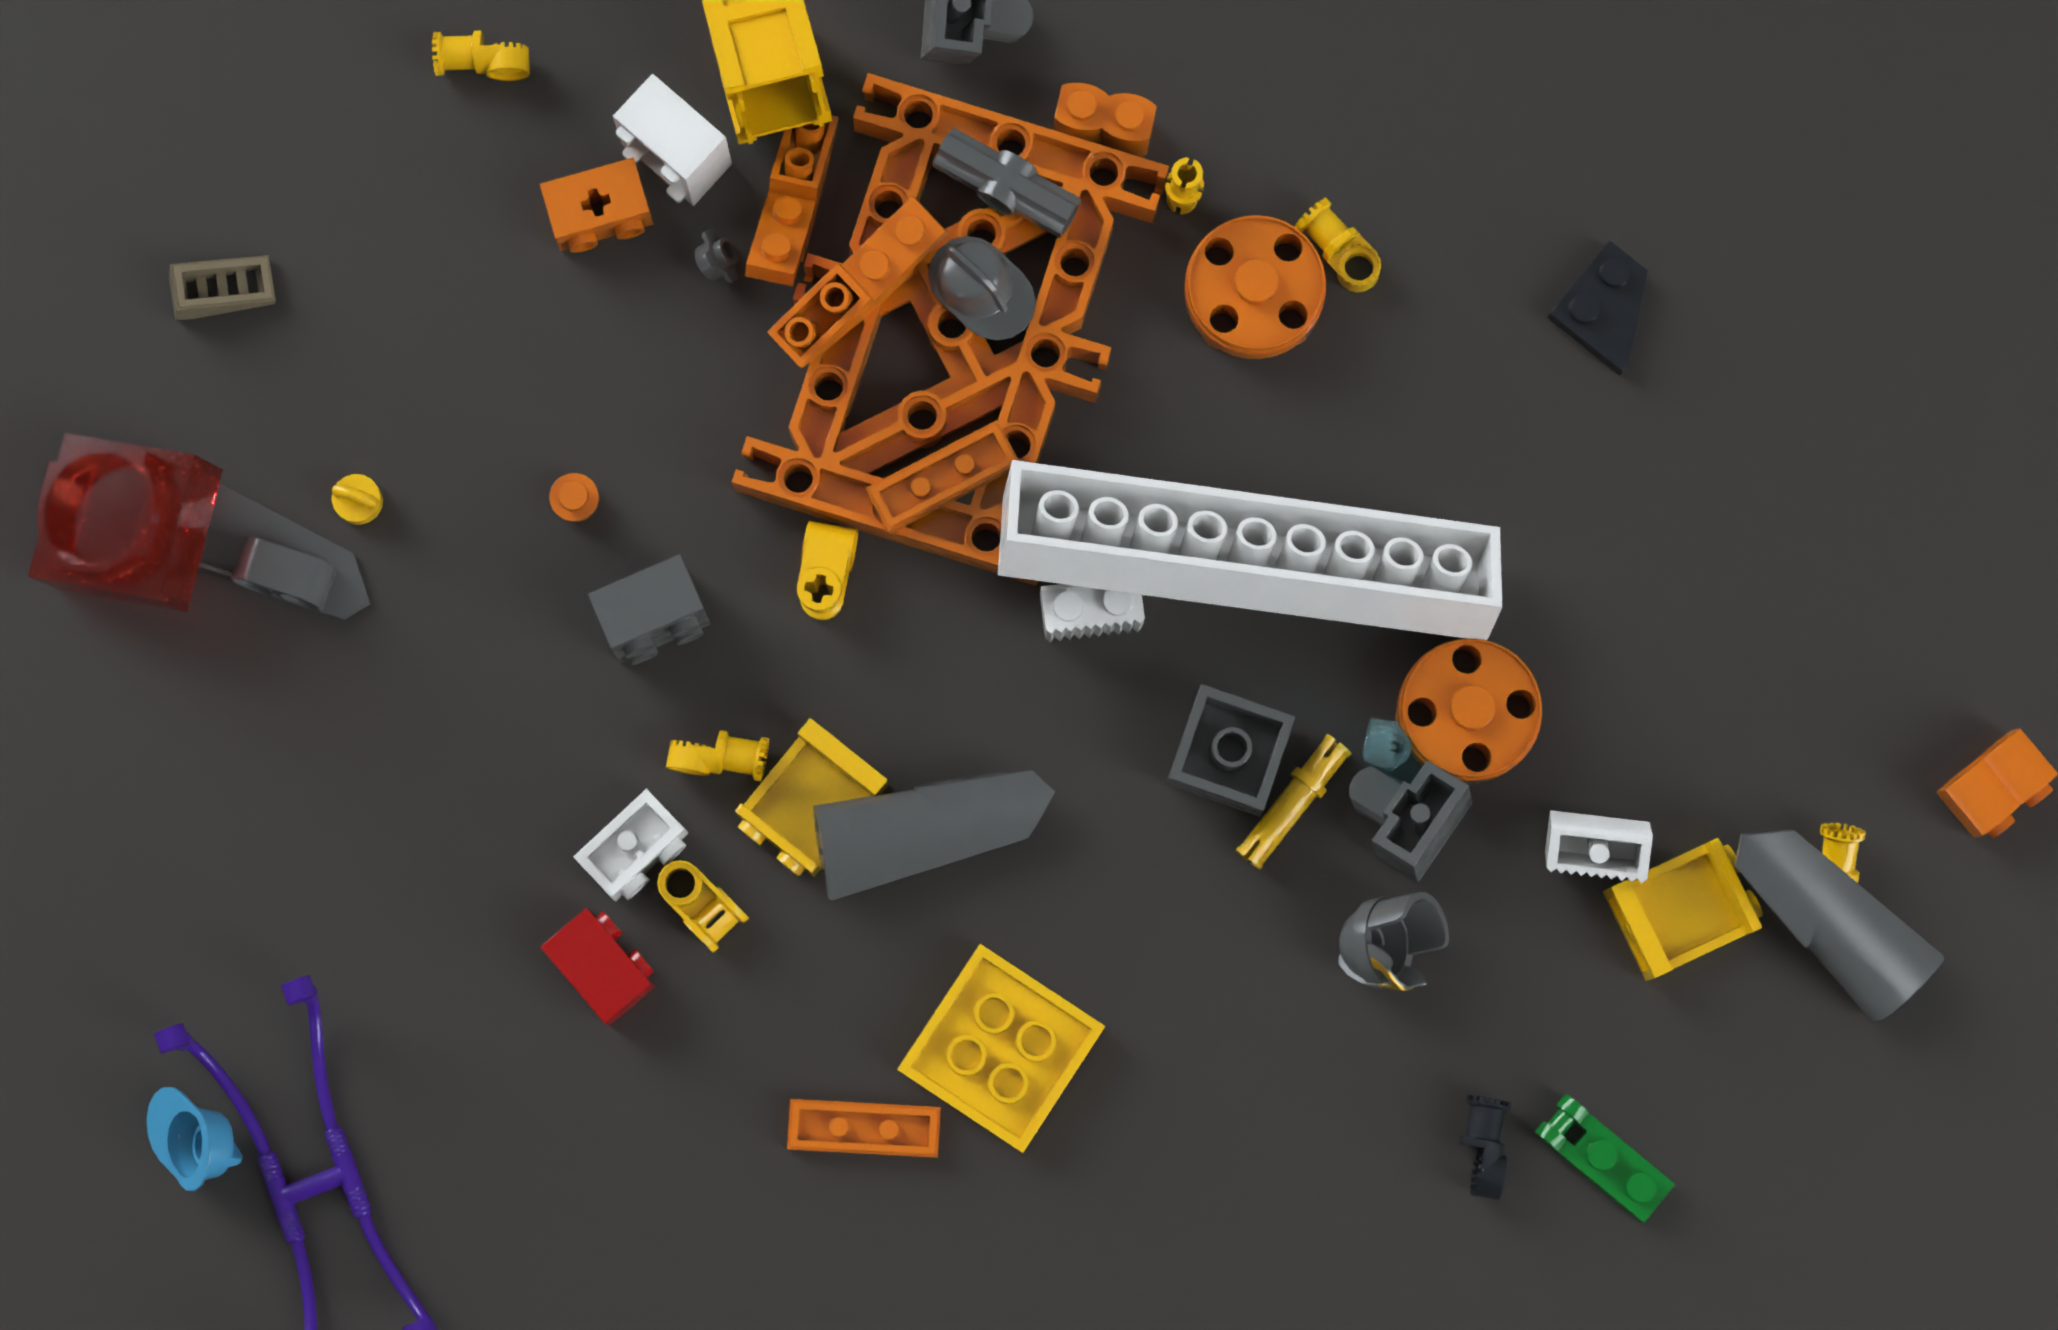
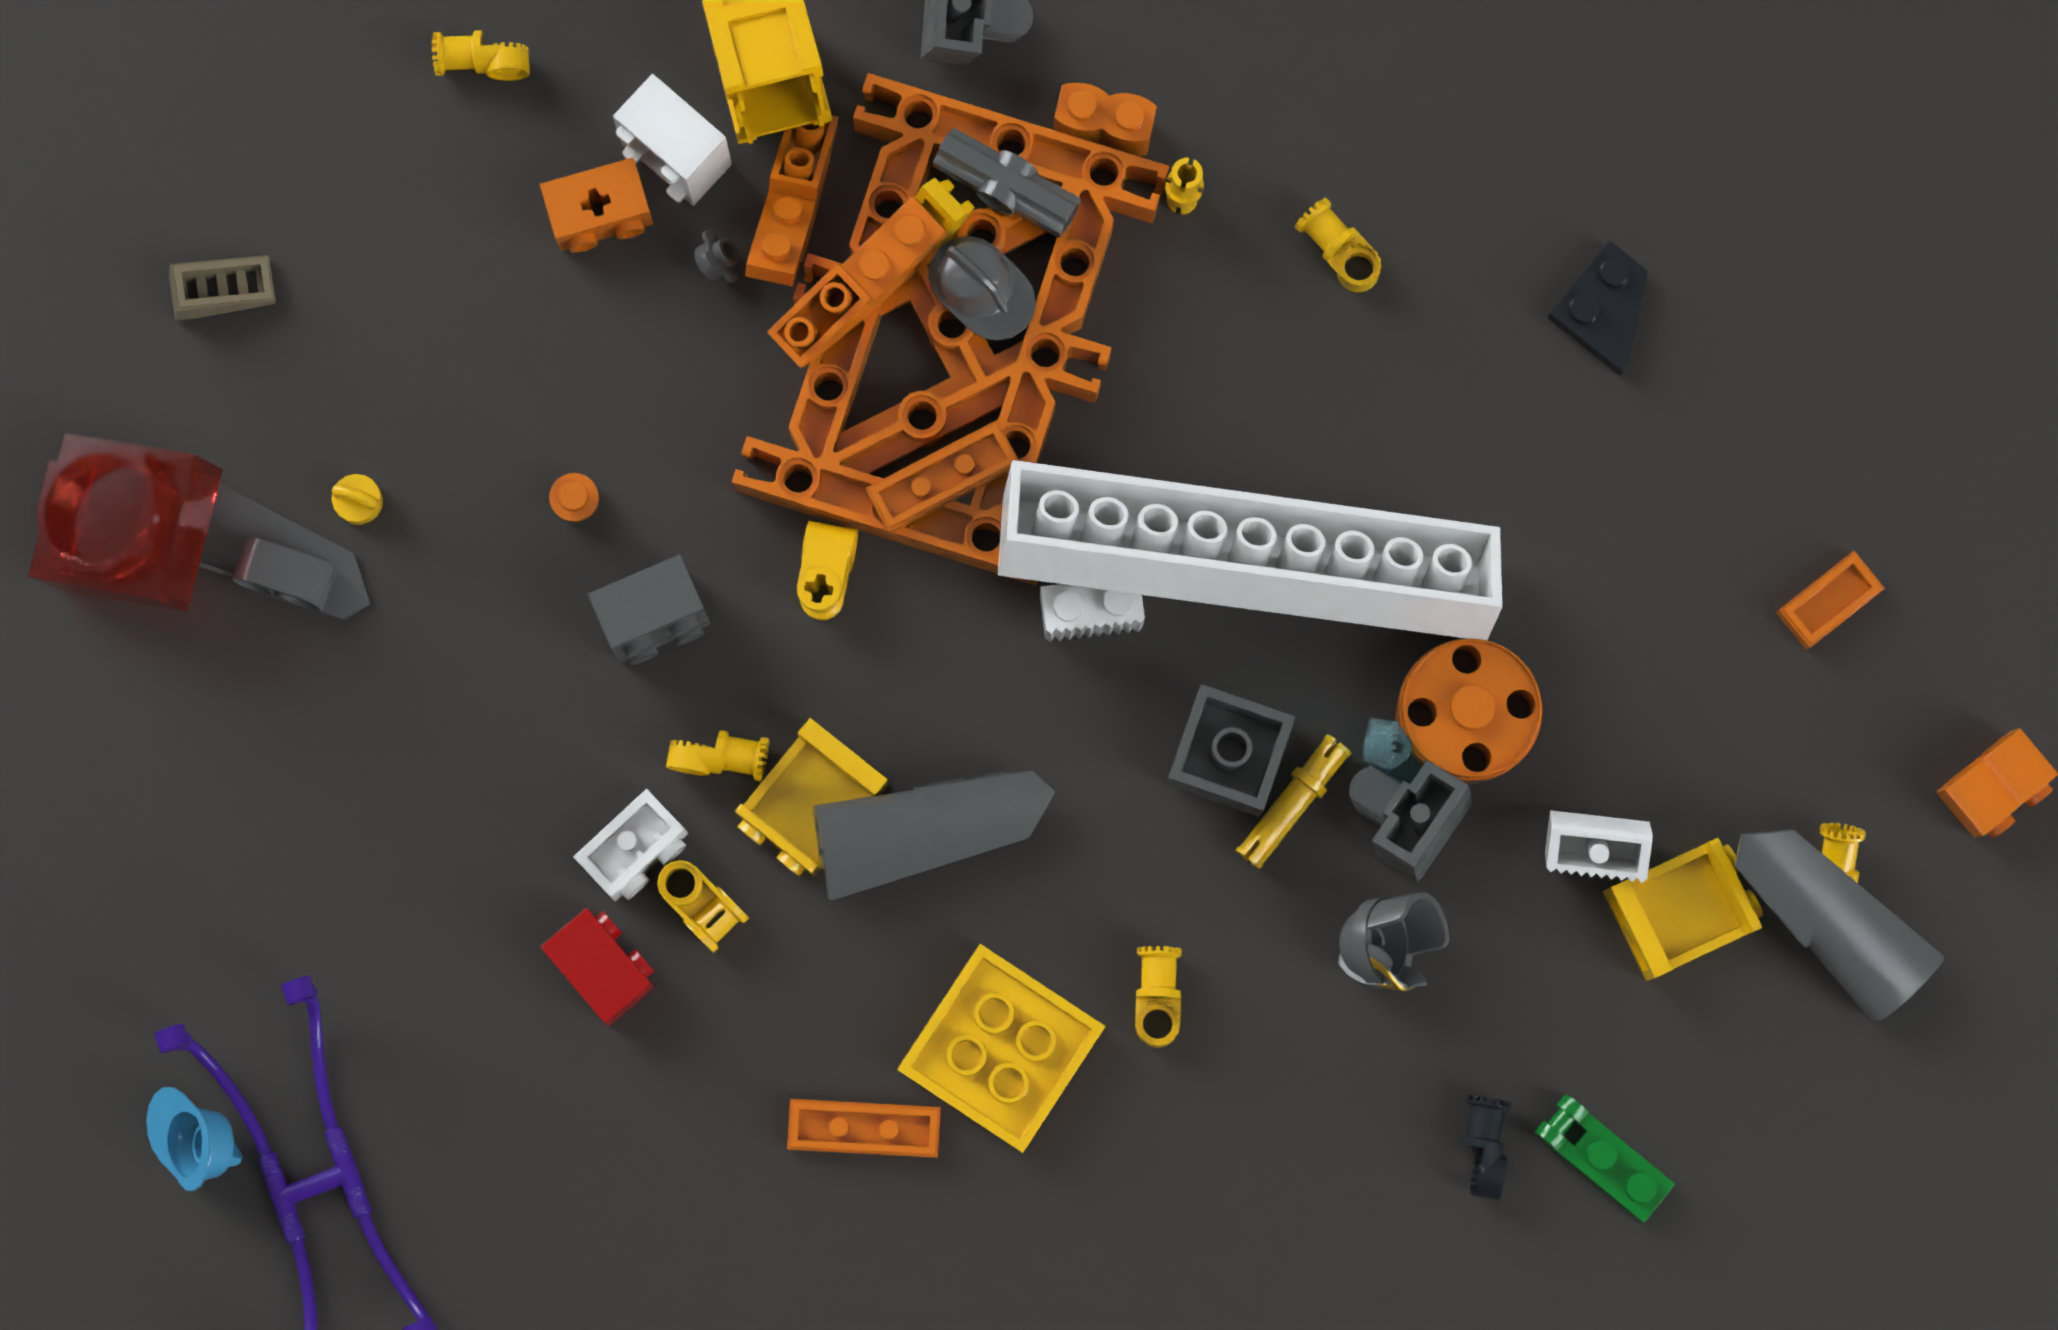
orange piece [1184,215,1326,359] -> none
none -> yellow tile [915,178,975,249]
none -> yellow connector [1135,946,1182,1048]
none -> orange tile [1775,551,1885,650]

